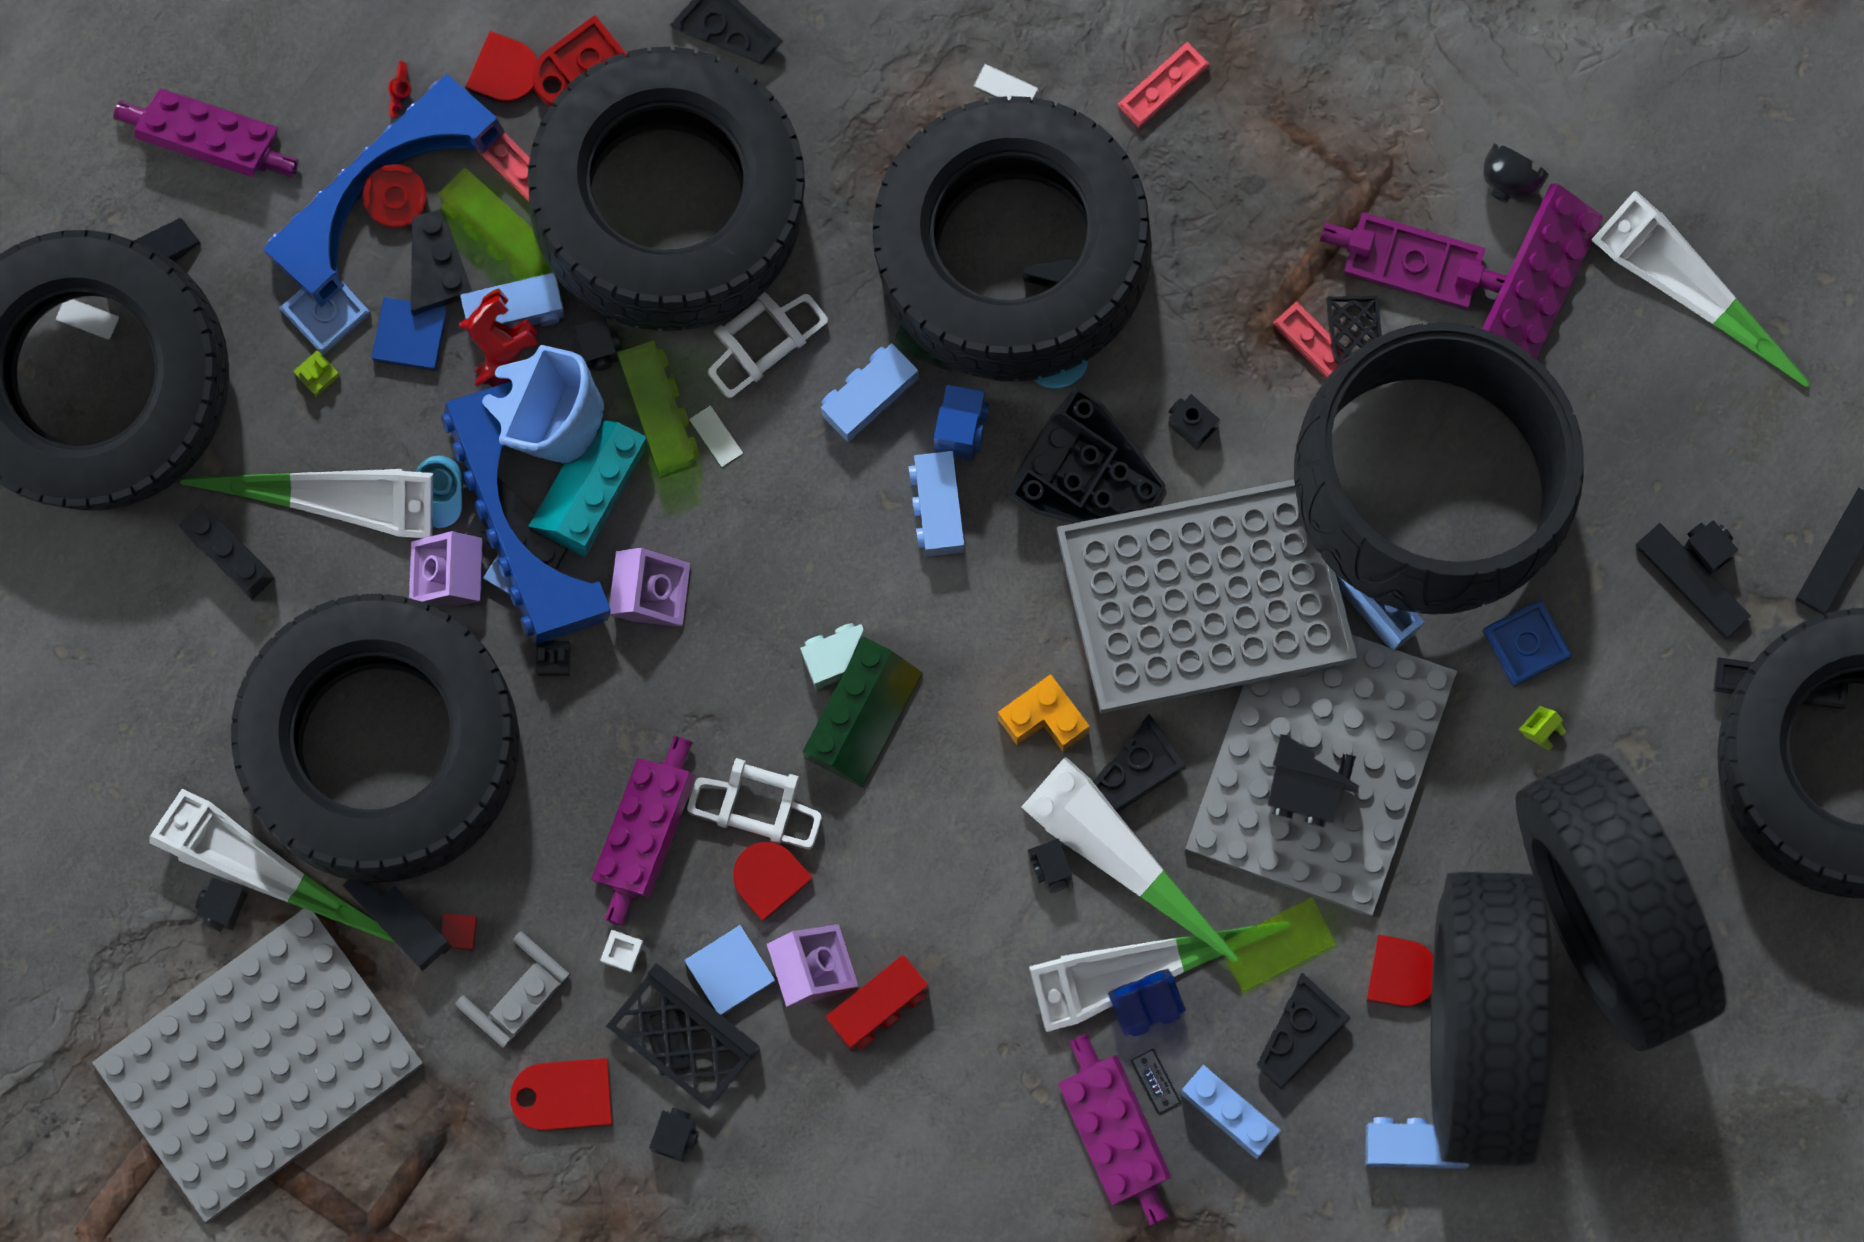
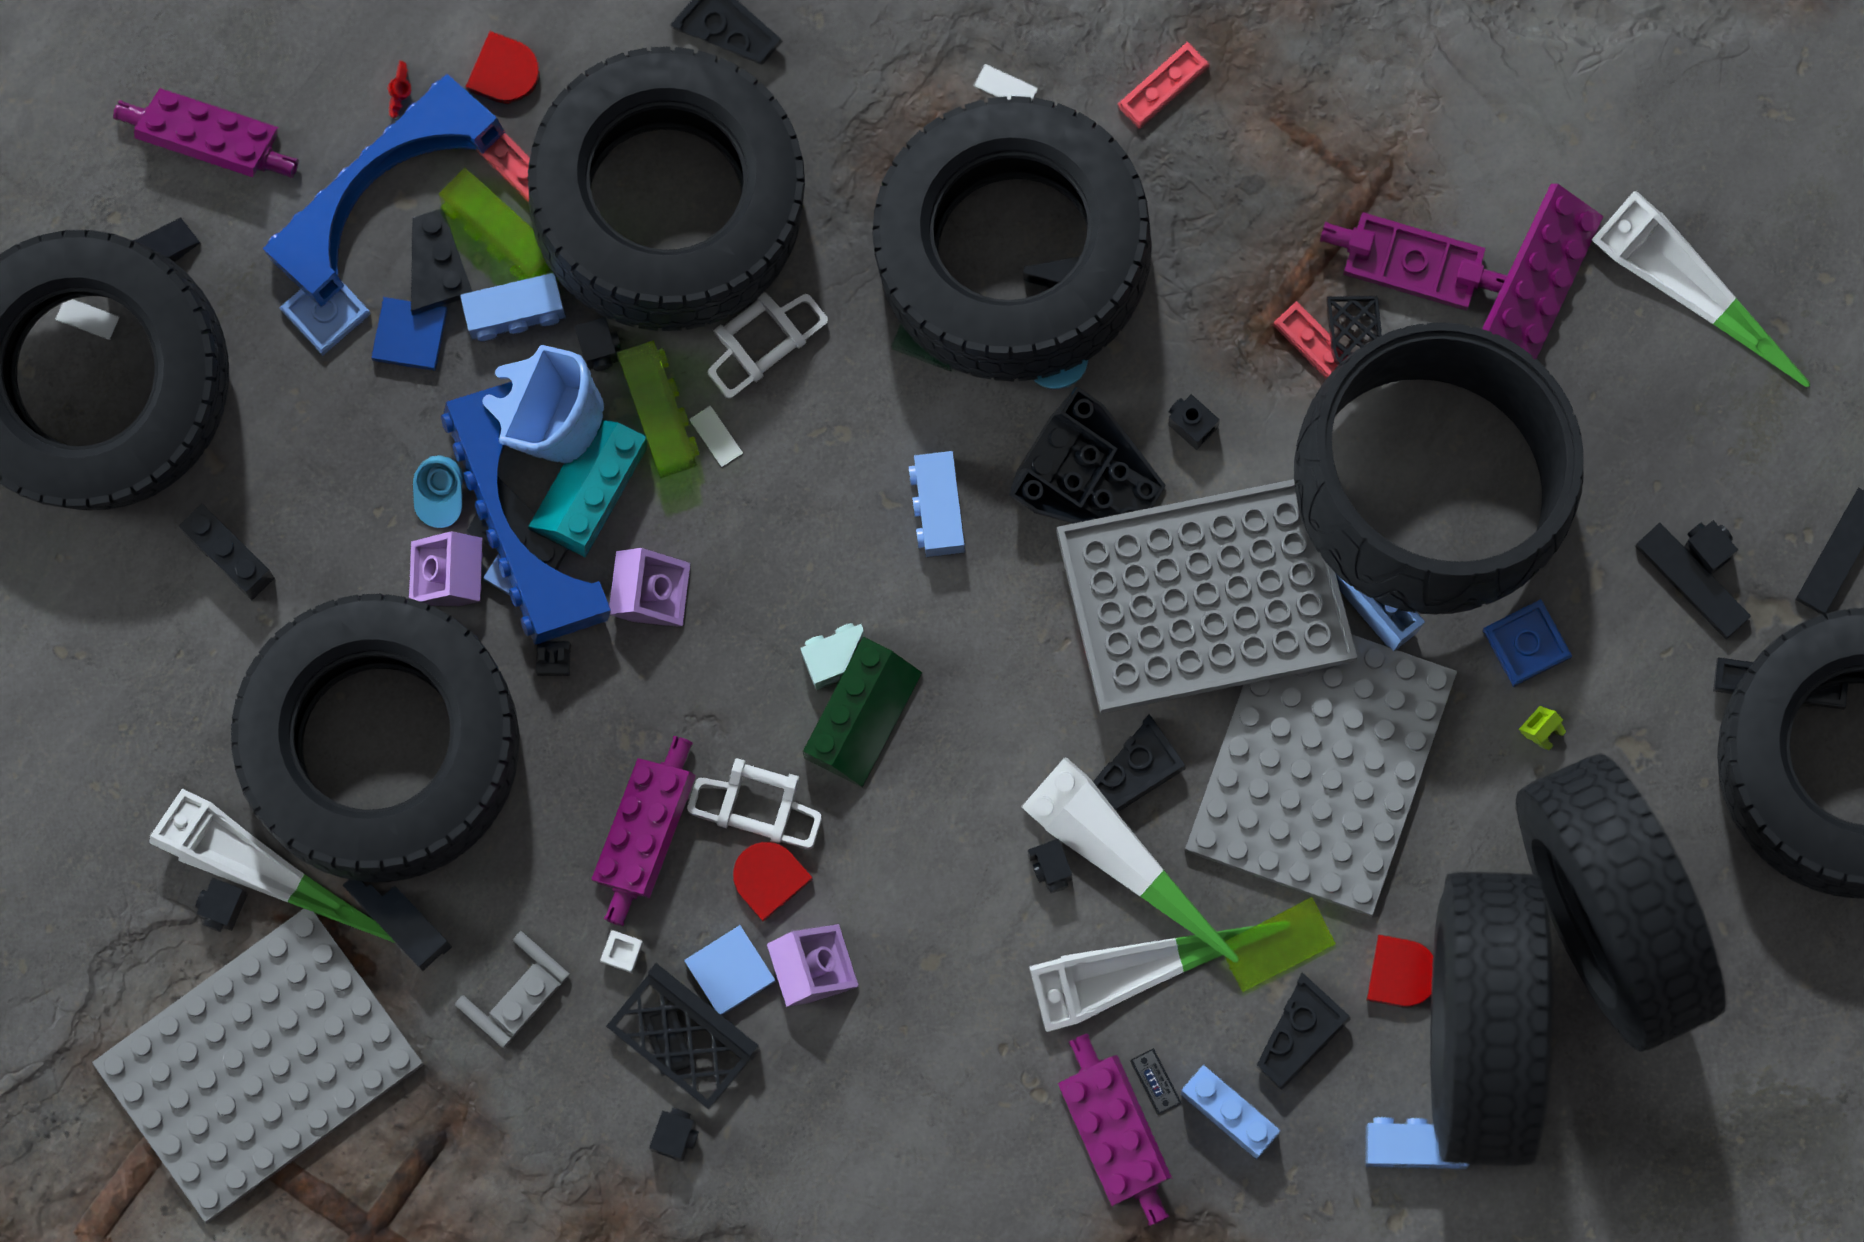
white plate [179,469,433,538] -> none
lime tile [293,350,340,397] -> none
red tile [363,164,427,229] -> none
red tile [441,913,477,951] -> none
red animal [459,288,537,387] -> none
red tile [510,1058,613,1131] -> none
red tile [533,15,628,106] -> none
light blue brick [821,343,919,443] -> none
red brick [825,954,929,1052] -> none
blue brick [934,384,990,461] -> none
light orange brick [998,674,1090,752] -> none
clear blue brick [1107,968,1186,1036] -> none
black piece [1268,734,1359,827] -> none
black cylinder [1483,143,1549,204] -> none

